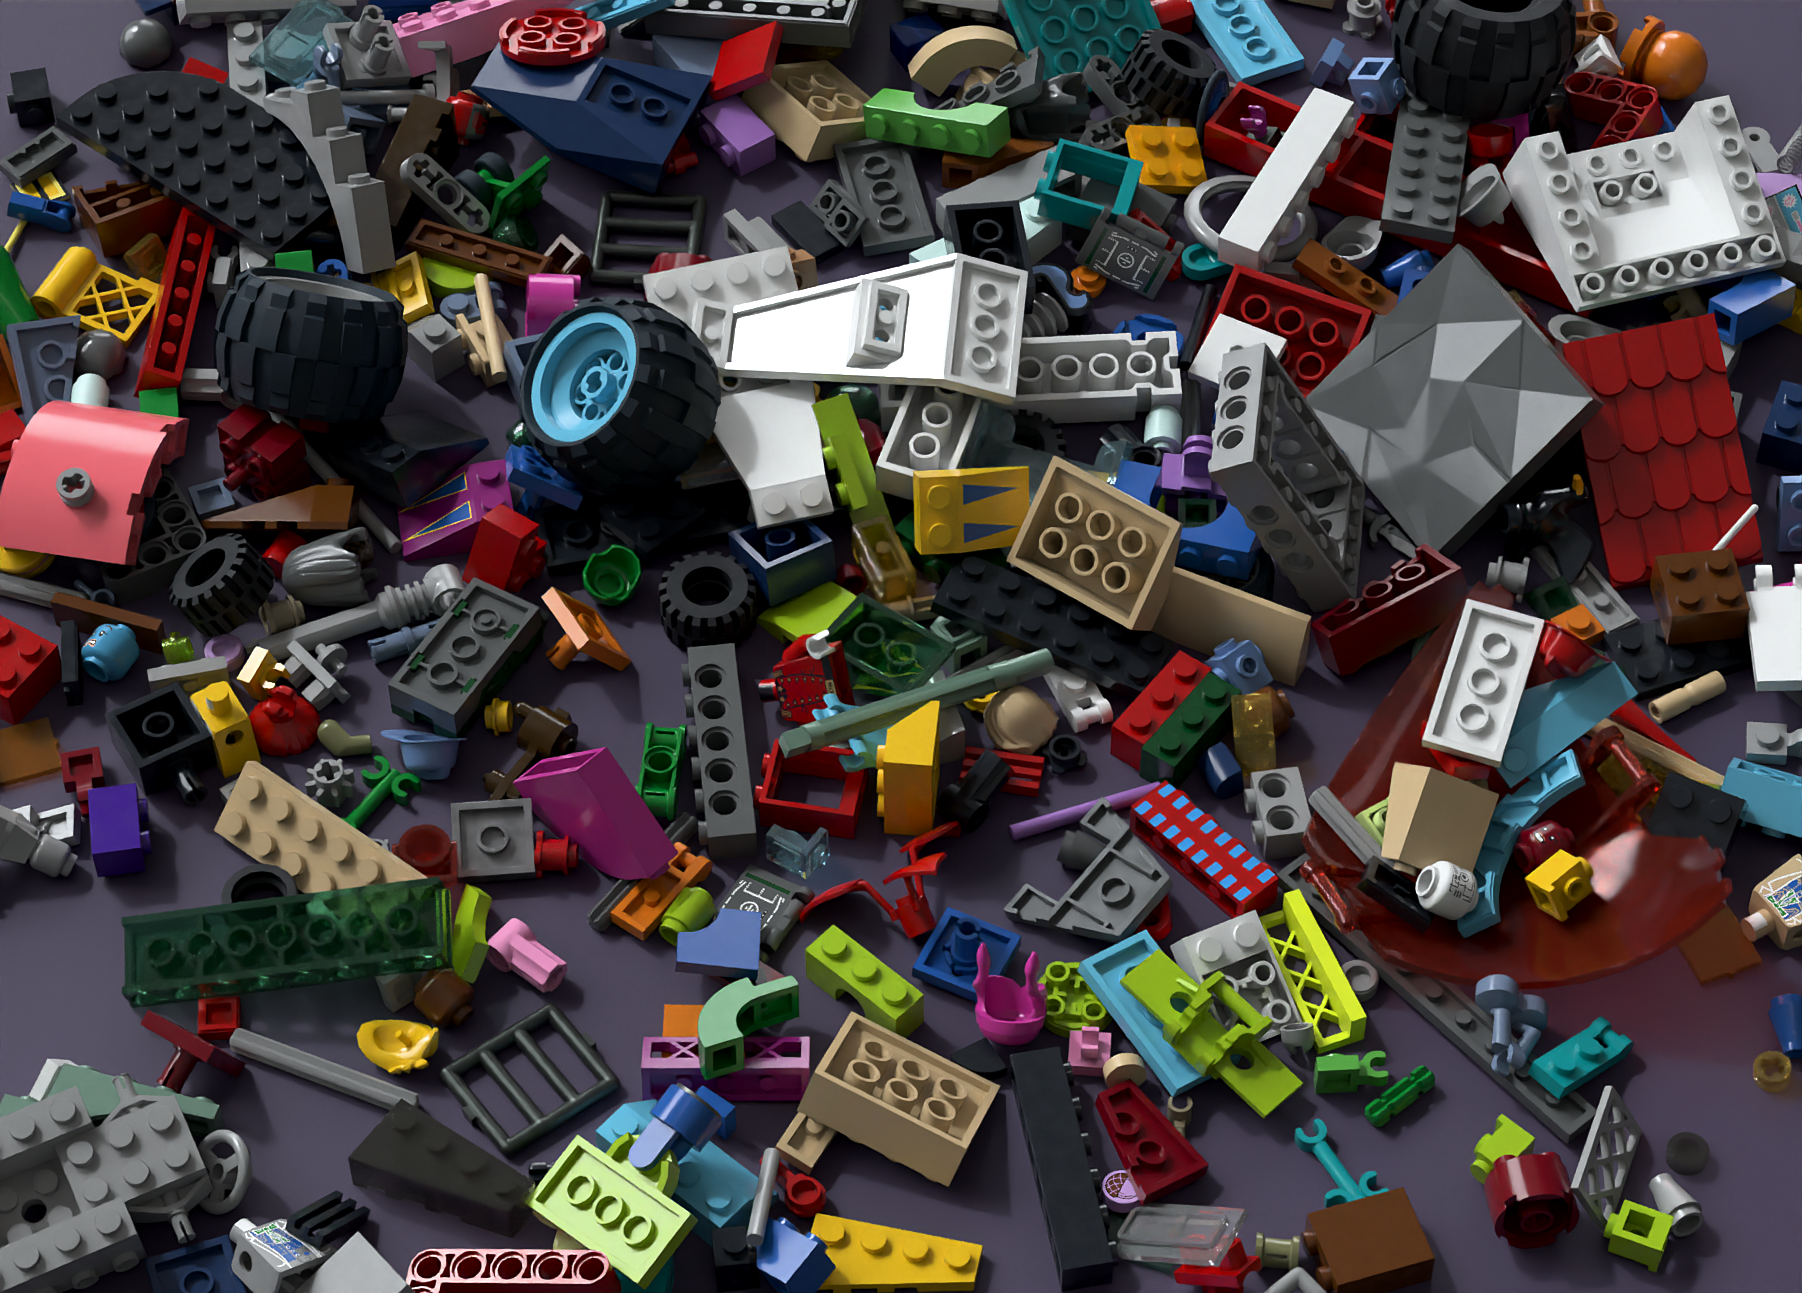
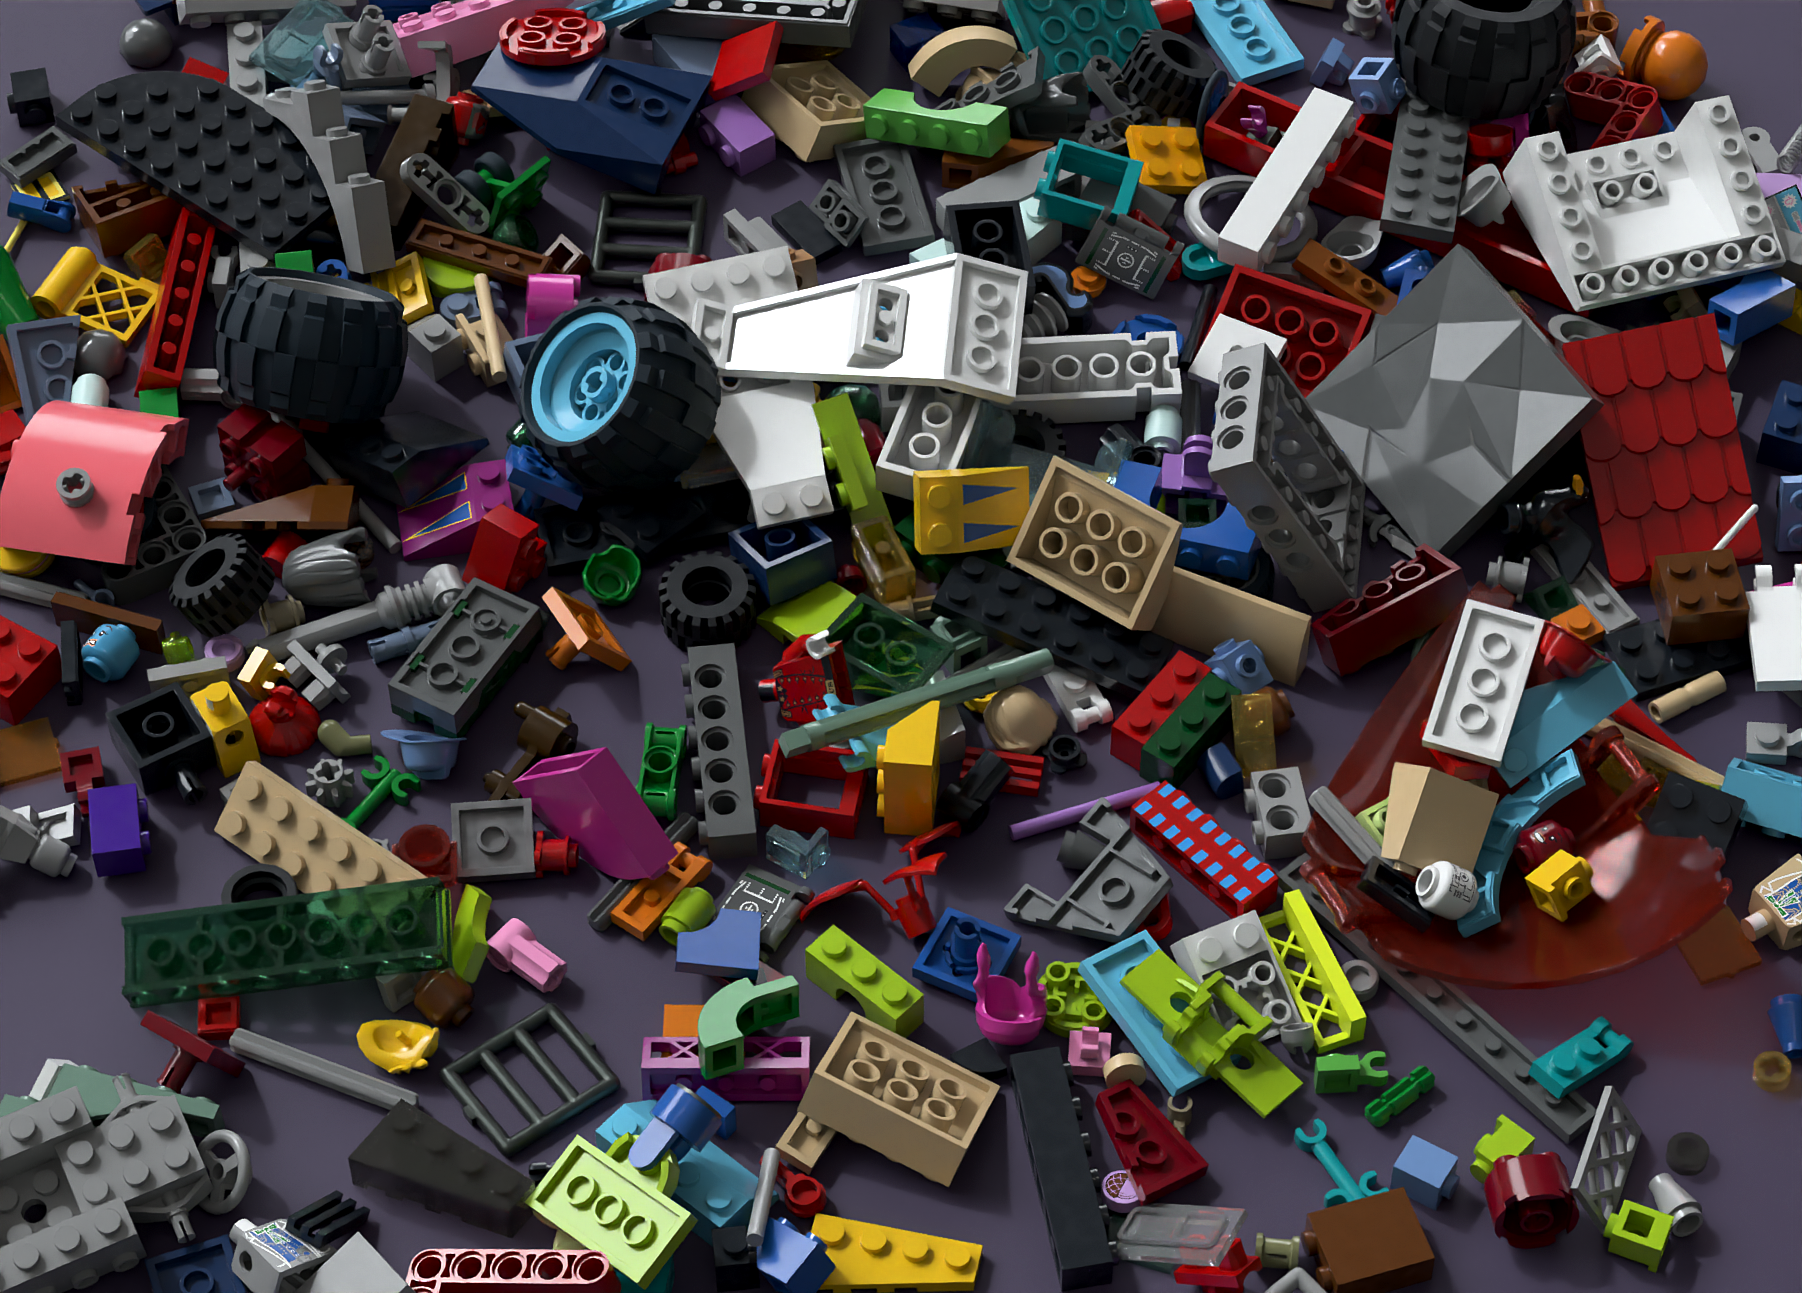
yellow plate [484,698,513,736] -> none
sand blue piece [1475,974,1549,1078] -> none
none -> medium blue brick [1390,1135,1460,1211]

